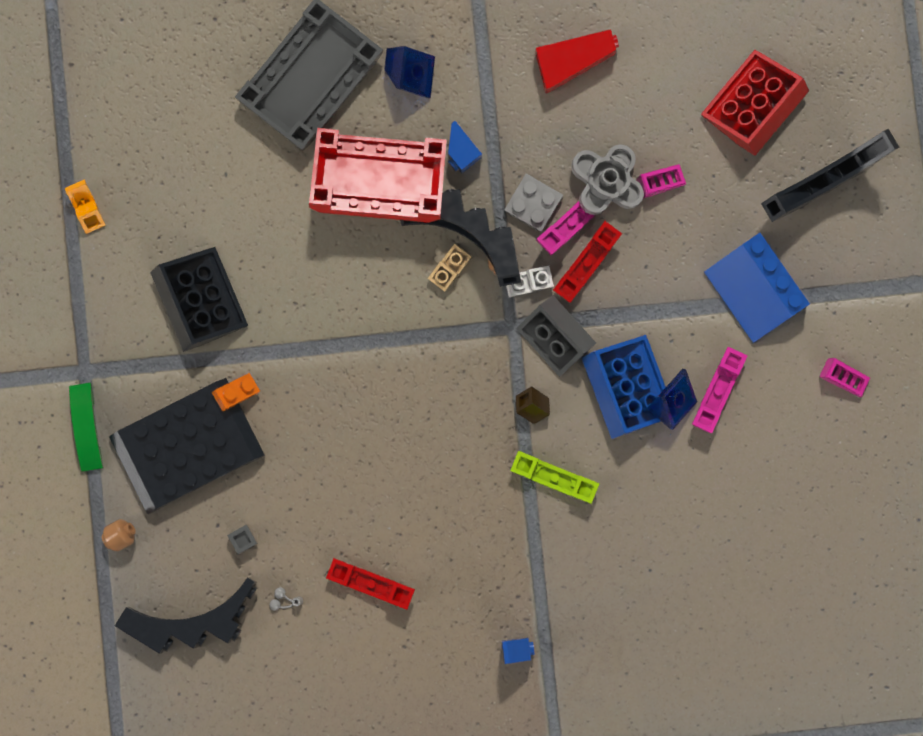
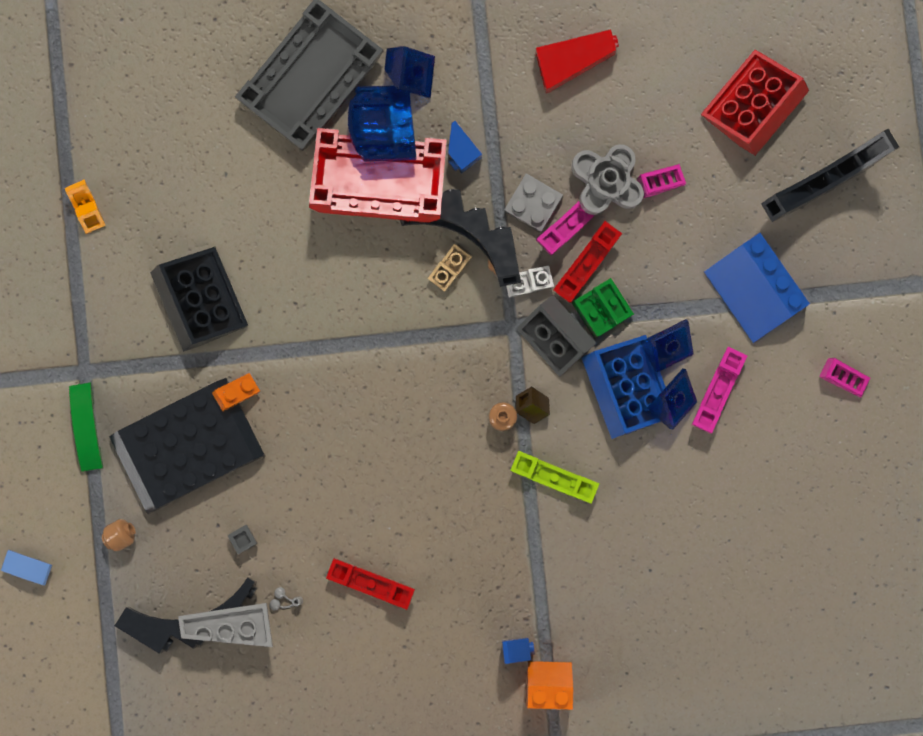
none -> medium blue slope [1,550,52,586]
none -> light grey wing [178,603,273,647]
none -> clear blue slope [348,85,417,162]
none -> medium nougat head [489,402,517,432]
none -> orange slope [527,661,573,710]
none -> green slope [572,278,634,339]
none -> clear blue slope [641,319,694,372]

